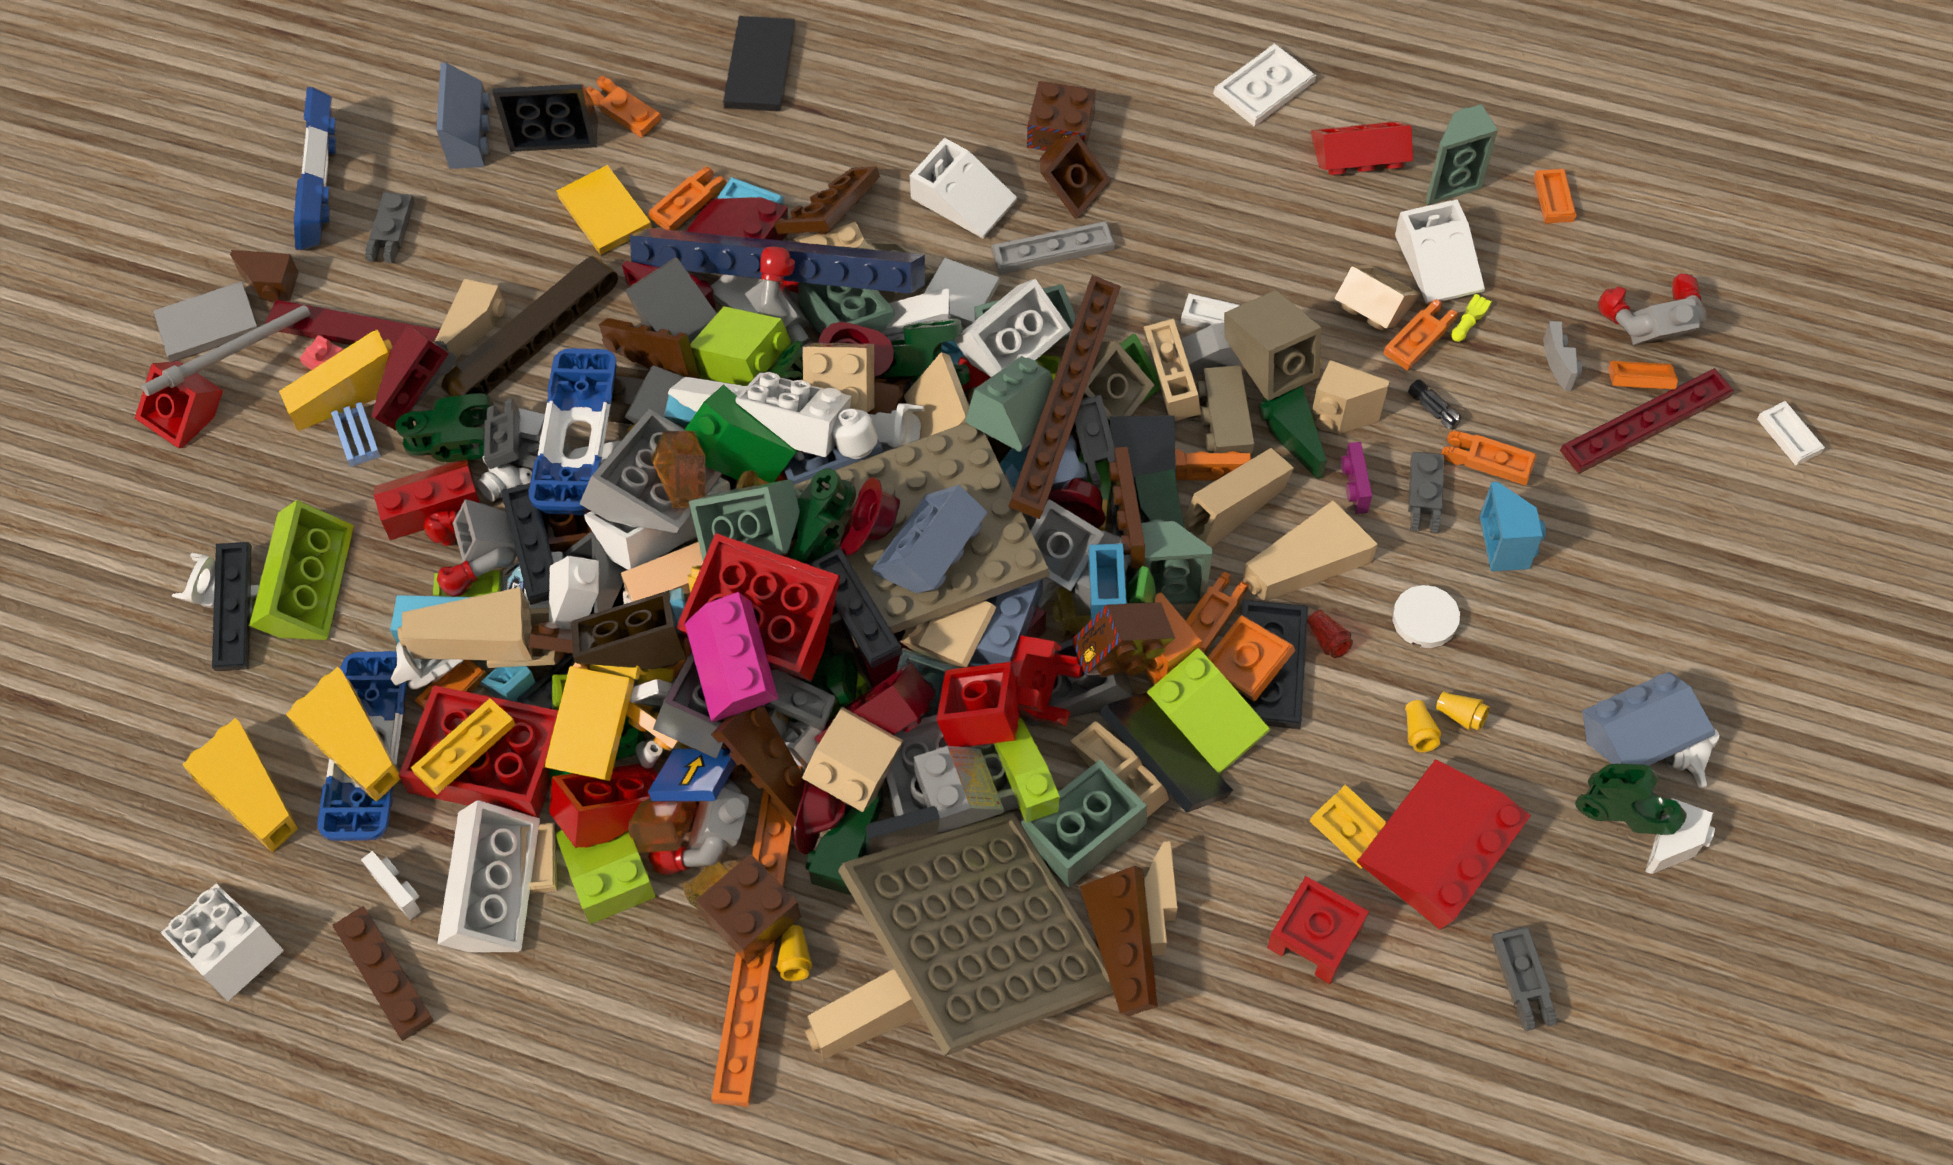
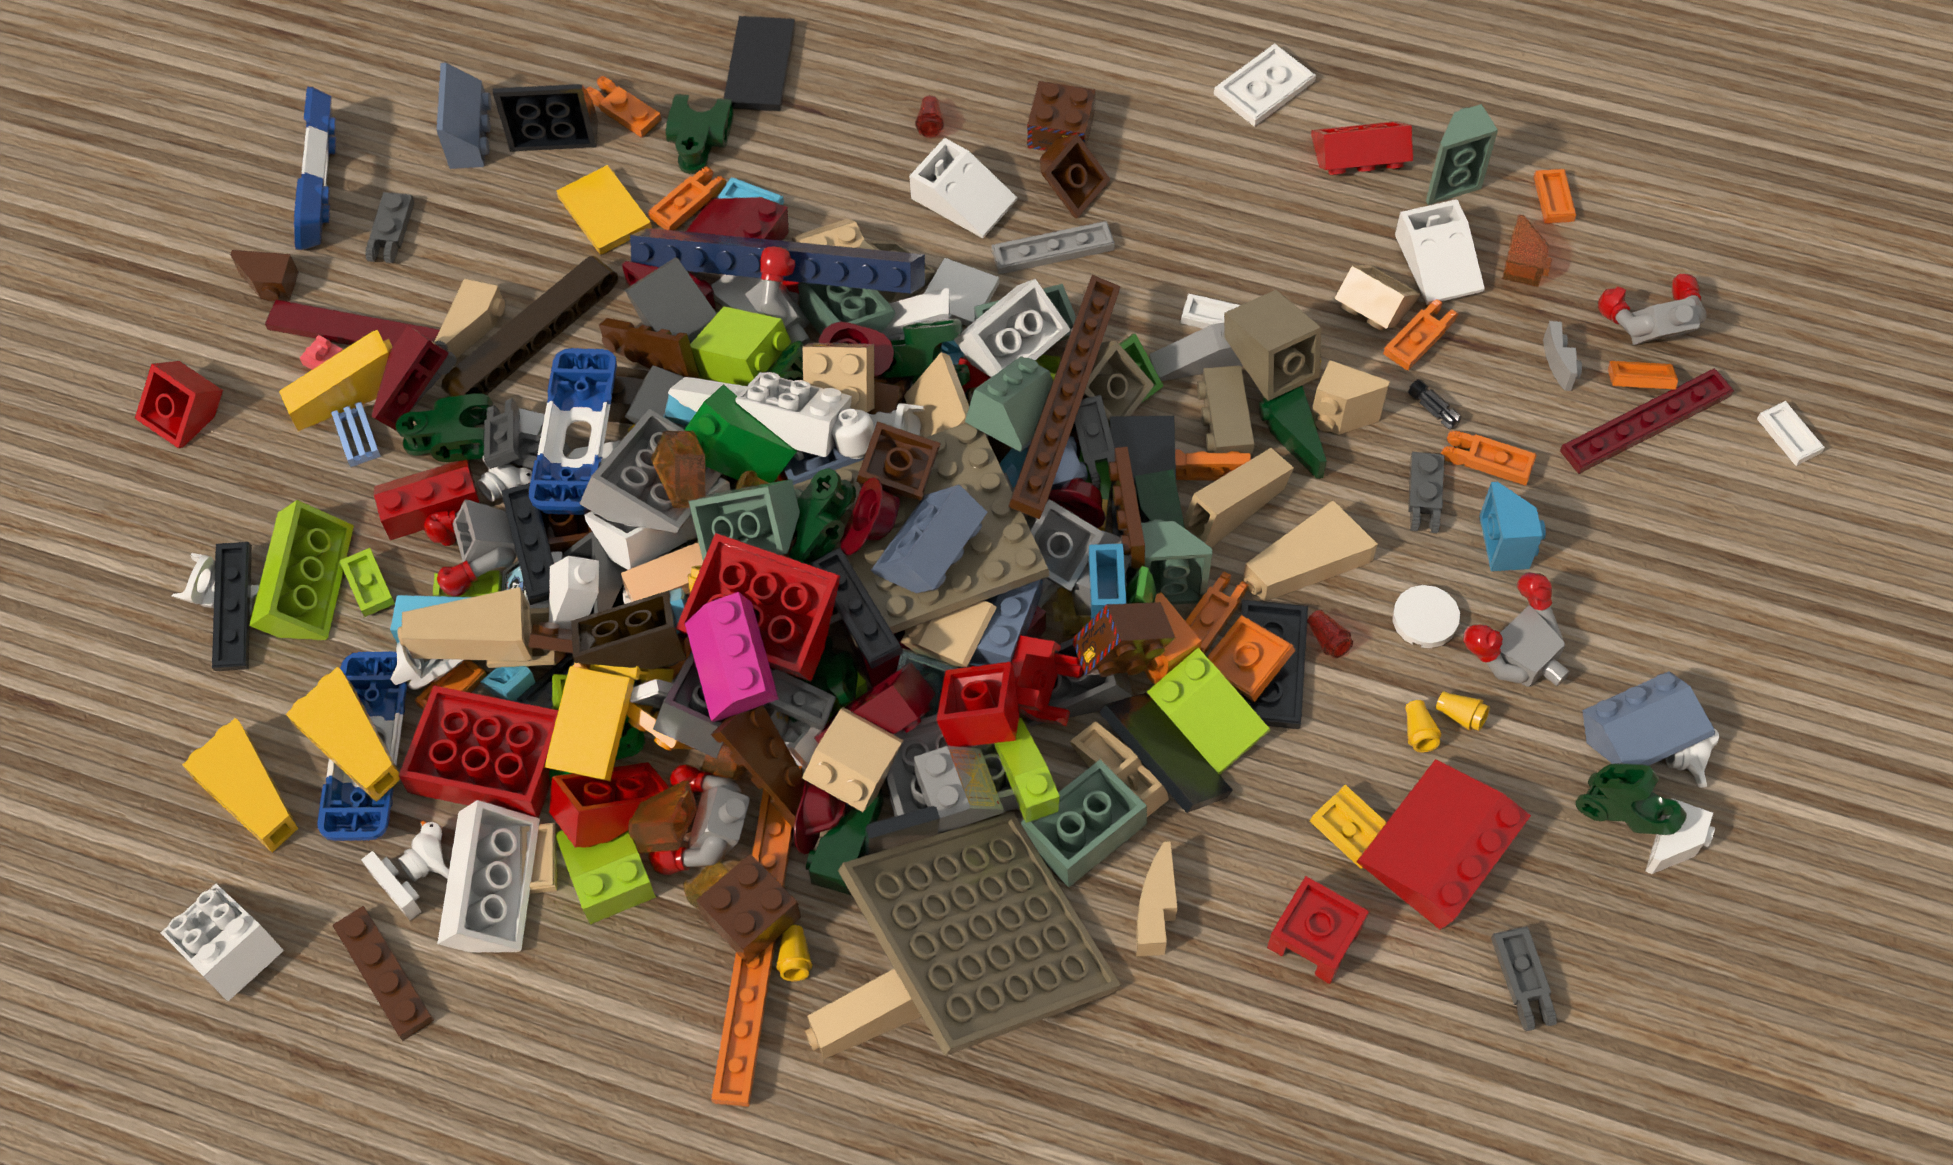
light grey bar [142,305,310,396] -> none
light grey tile [153,281,258,362] -> none
yellow plate [411,699,515,795] -> none
white arm [635,739,663,769] -> none
blue tile [648,748,736,801] -> none
reddish brown wing [774,166,880,235] -> none
reddish brown wing [1079,866,1158,1016] -> none
tan slope [1144,318,1201,421] -> none
magenta plate [1341,442,1372,514] -> none
neon yellow piece [1451,294,1492,342] -> none
none -> lime plate [339,548,395,617]
none -> white animal [398,821,449,881]
none -> dark green piece [666,94,734,174]
none -> reddish brown slope [856,421,941,500]
none -> clear red cone [915,96,944,138]
none -> light grey torso [1463,572,1570,687]
none -> clear orange slope [1502,214,1552,287]

